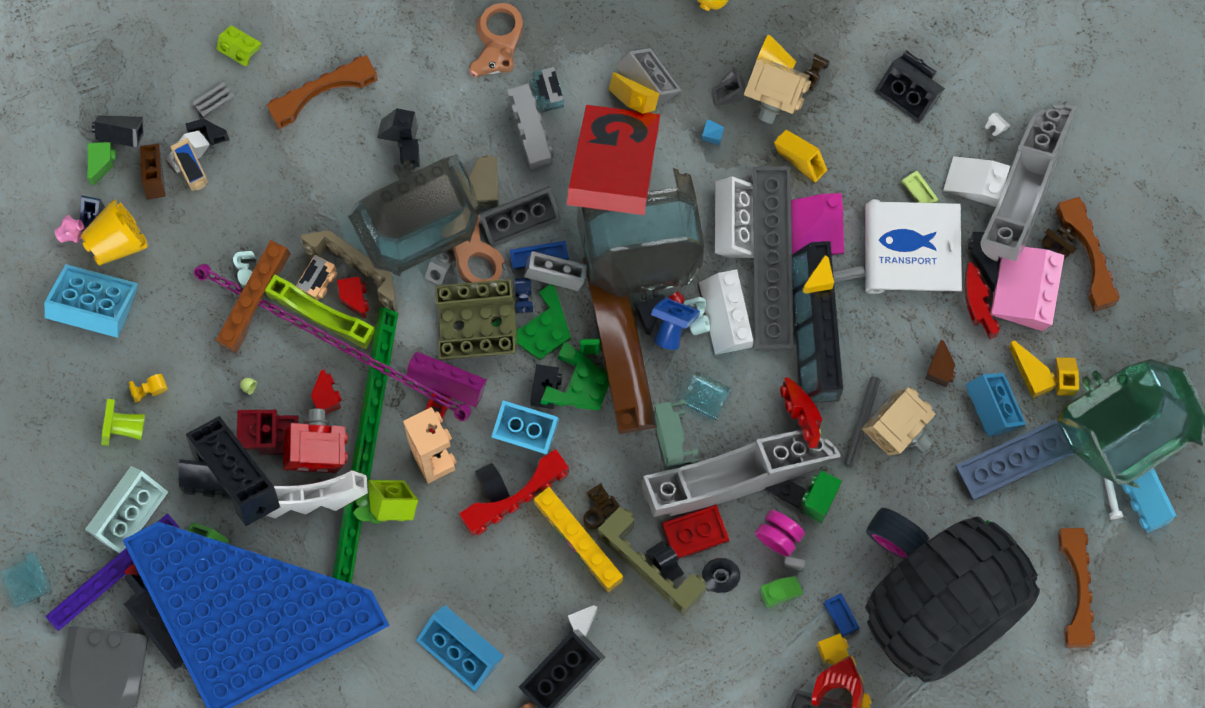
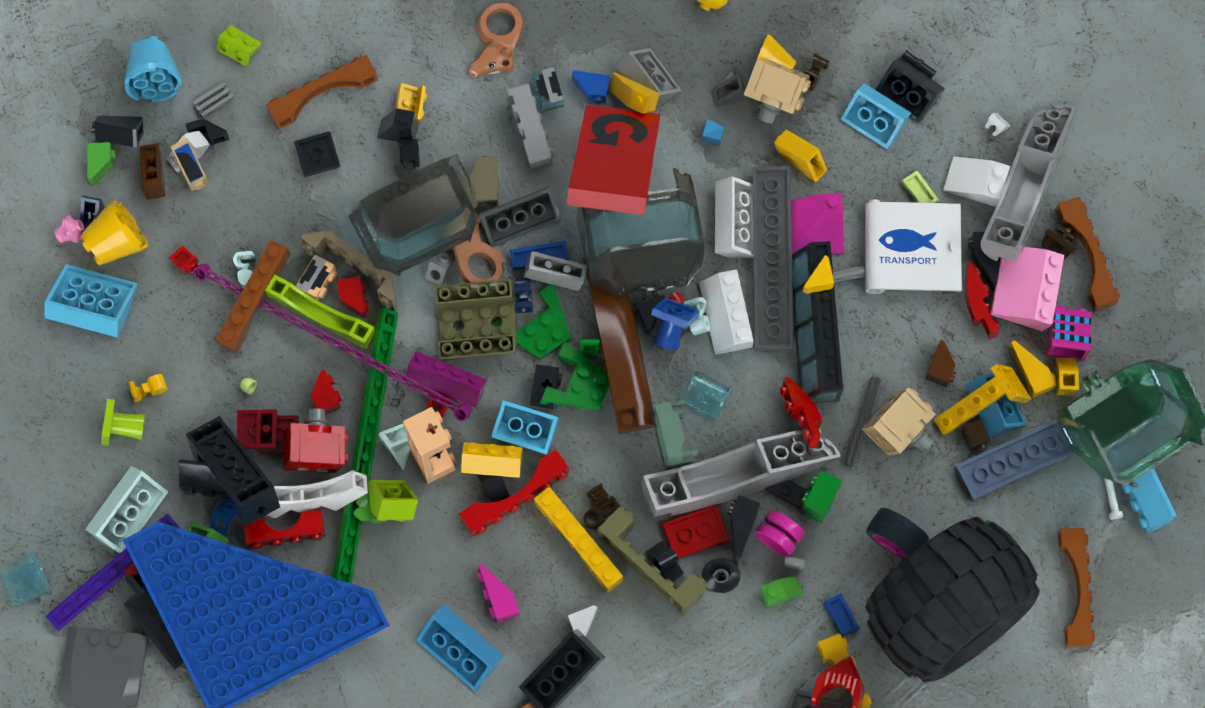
none -> medium azure cone [124,36,182,103]
none -> red bracket [169,245,199,275]
none -> blue bracket [210,499,237,536]
none -> red arch [243,509,326,550]
none -> black plate [294,131,341,177]
none -> light aqua slope [378,424,410,471]
none -> yellow bracket [395,83,427,123]
none -> yellow slope [461,442,523,478]
none -> dark pink slope [476,564,520,623]
none -> blue slope [572,70,610,104]
none -> black slope [728,495,761,565]
none -> medium azure slope [840,83,911,149]
none -> yellow bracket [934,364,1032,436]
none -> dark brown brick [961,419,990,452]
none -> dark pink slope [1046,306,1092,361]

